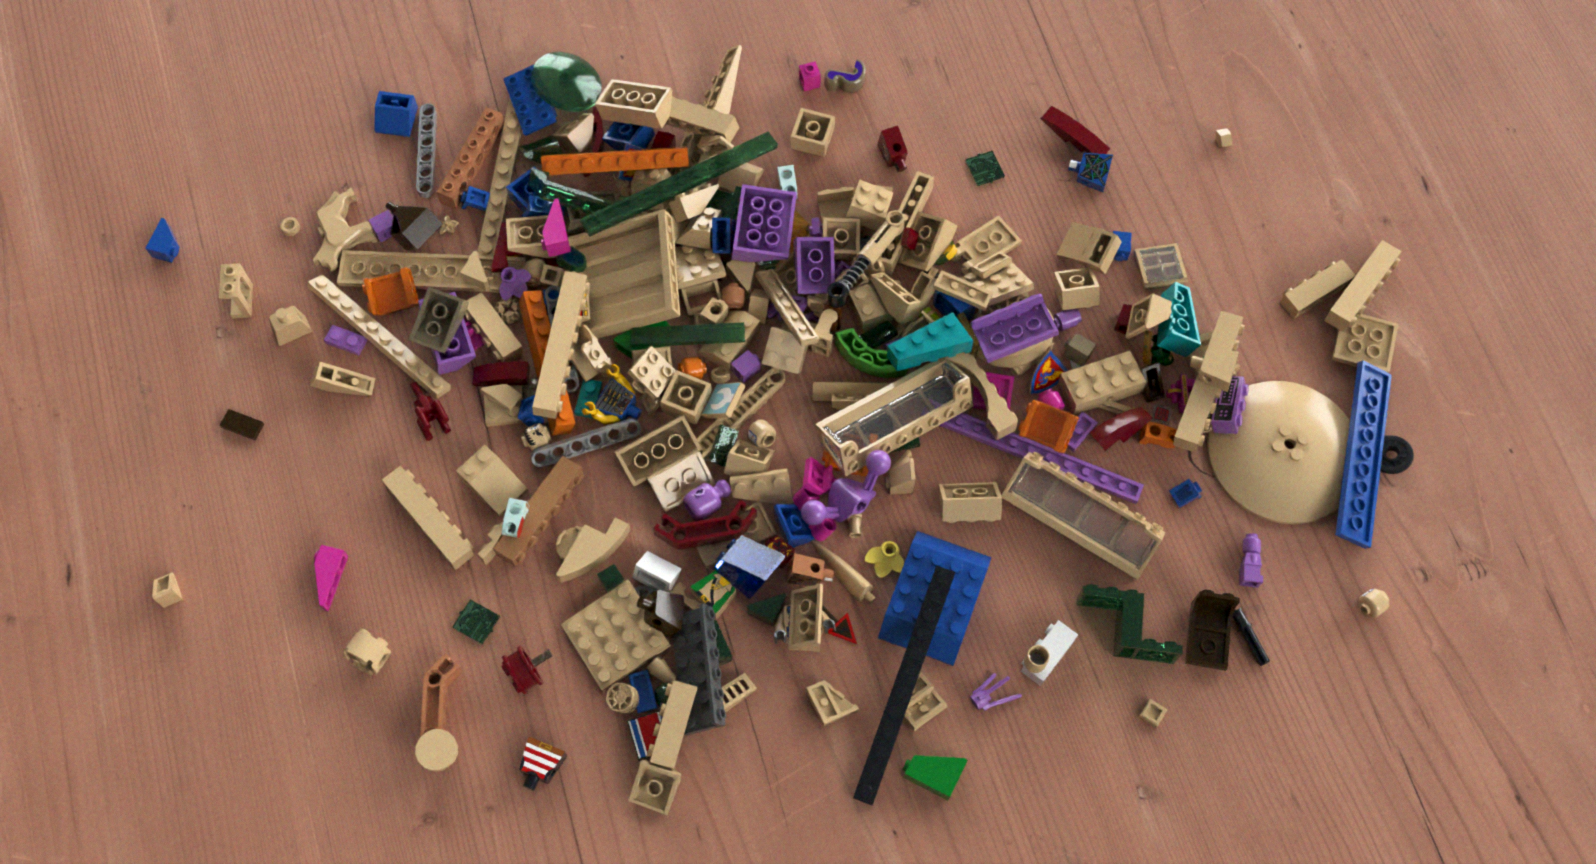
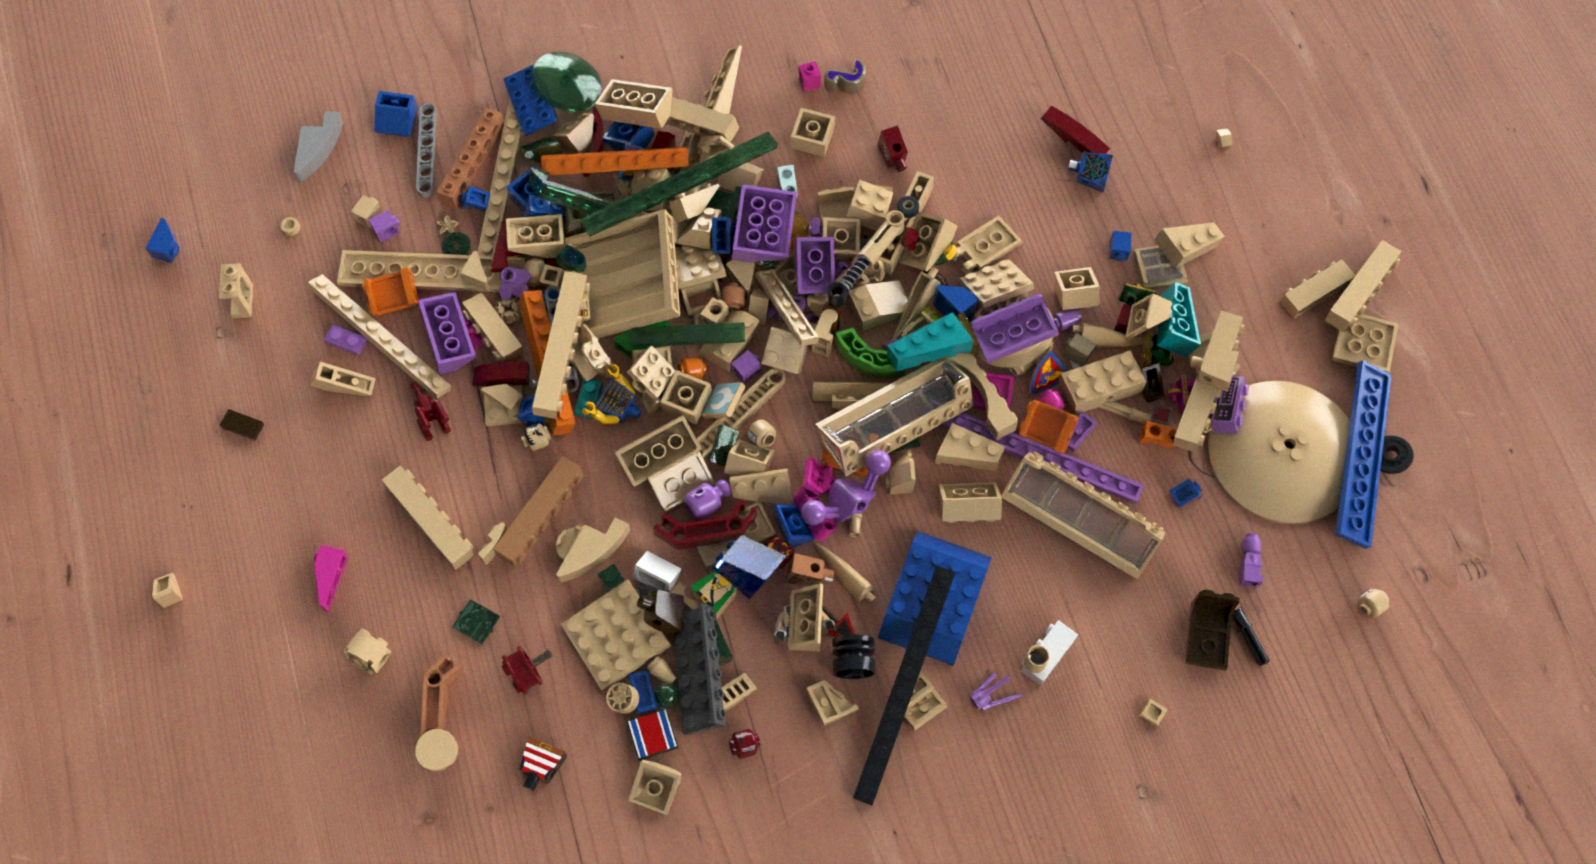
tan torso [269,306,313,347] -> none
tan animal [313,188,378,272] -> none
dark brown piece [386,202,442,250] -> none
dark tan slope [409,287,469,353] -> none
tan slope [456,445,528,516] -> none
light aqua leg [502,498,530,538] -> none
light grey beam [531,418,641,467] -> none
dark pink slope [541,198,571,257] -> none
tan brick [647,680,698,769] -> none
tan tile [711,366,731,383] -> none
clear green slope [747,593,786,627] -> none
clear green tile [859,320,898,349] -> none
light yellow plate [865,541,904,578] -> none
tan slope [870,272,921,324] -> none
green slope [902,755,968,801] -> none
tan plate [933,270,993,311] -> none
clear green piece [965,150,1005,186] -> none
tan tile [971,252,1012,279] -> none
tan slope [1056,222,1122,274] -> none
clear green bracket [1076,584,1183,664] -> none
dark red slope [1089,407,1153,451] -> none
none -> light grey slope [294,112,343,182]
none -> tan brick [351,195,382,228]
none -> clear green gear [441,232,471,255]
none -> dark red head [729,729,761,759]
none -> black wheel [832,634,875,680]
none -> black wheel [897,196,919,218]
none -> tan wedge [935,423,1005,471]
none -> tan piece [1072,323,1153,348]
none -> dark green hips [1118,283,1157,305]
none -> tan wedge [1154,222,1225,268]

